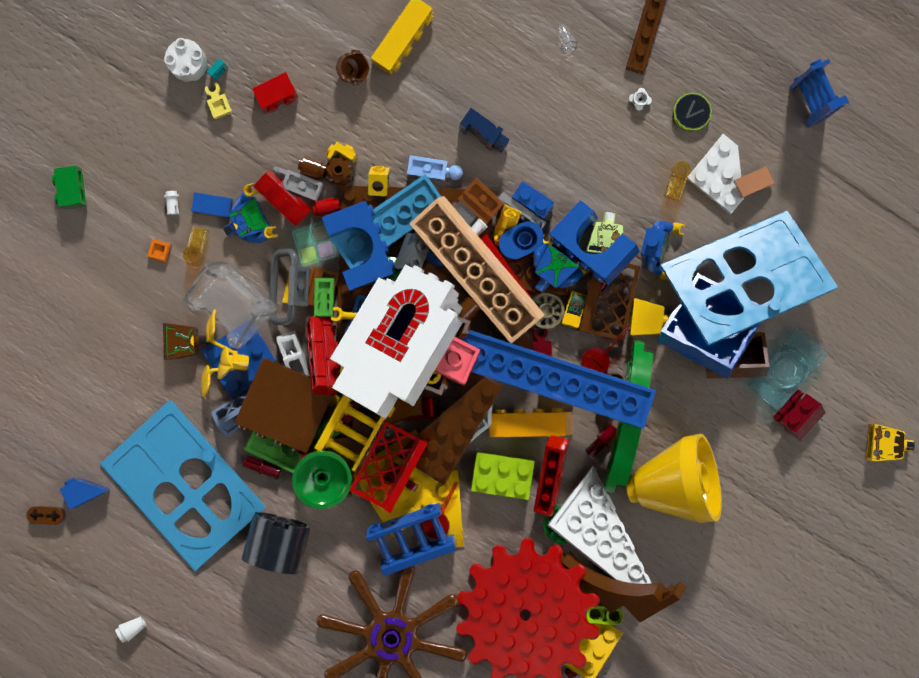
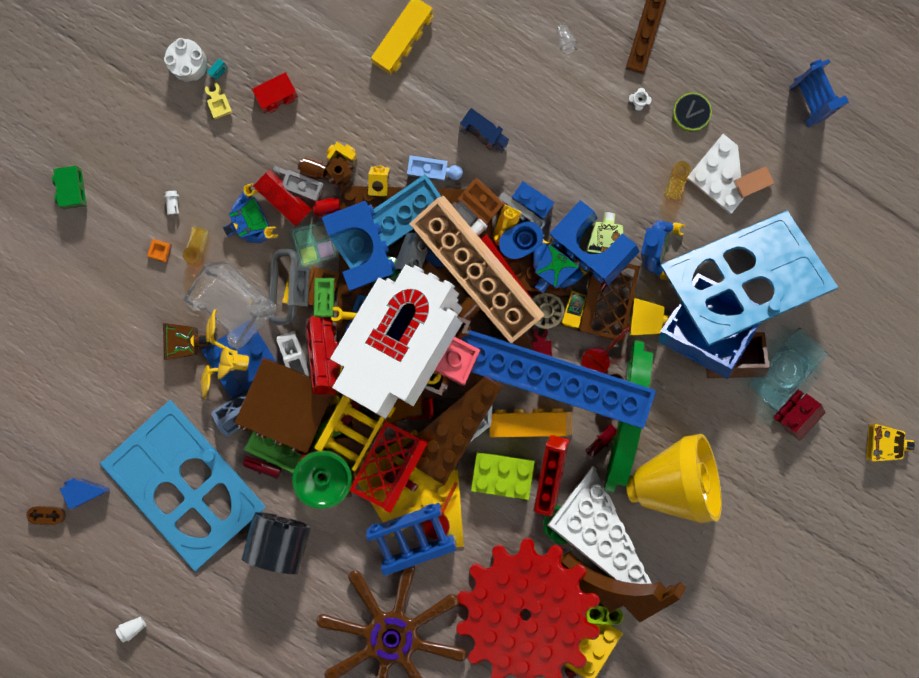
blue tile [191,192,233,218] -> none
reddish brown cap [336,50,370,86] -> none

